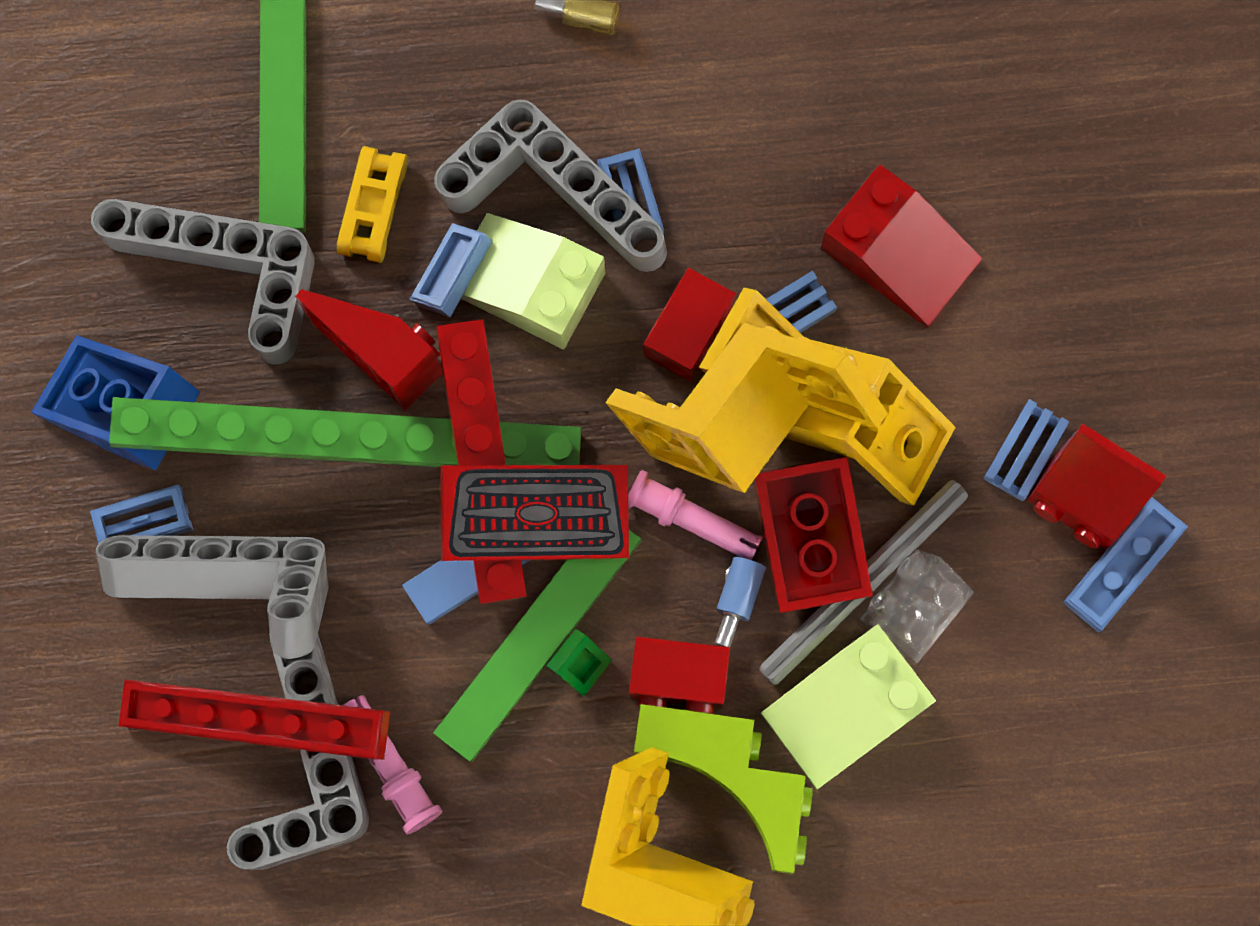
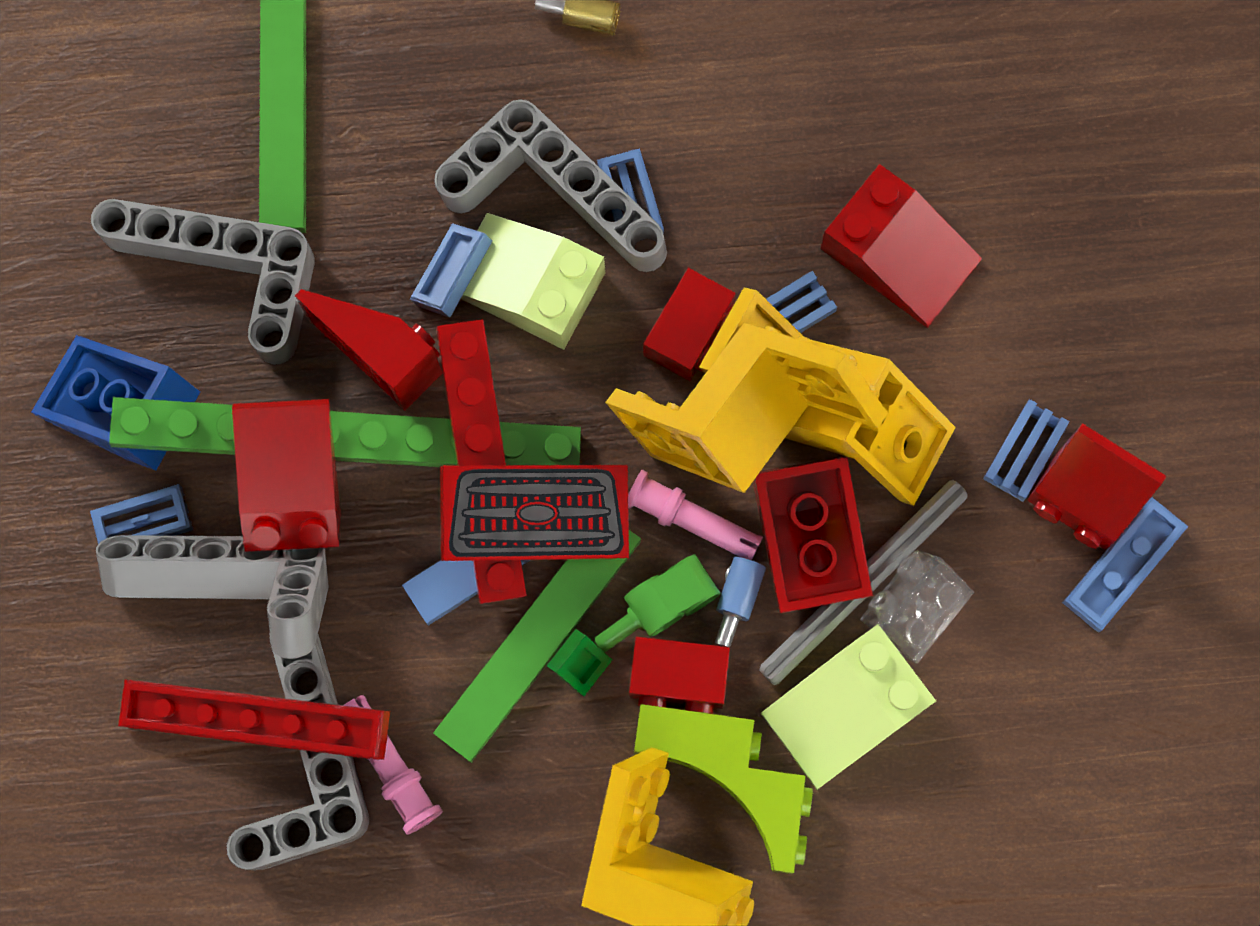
yellow plate [336,146,408,263] -> none
none -> red slope [232,399,341,552]
none -> bright green beam [595,554,721,652]

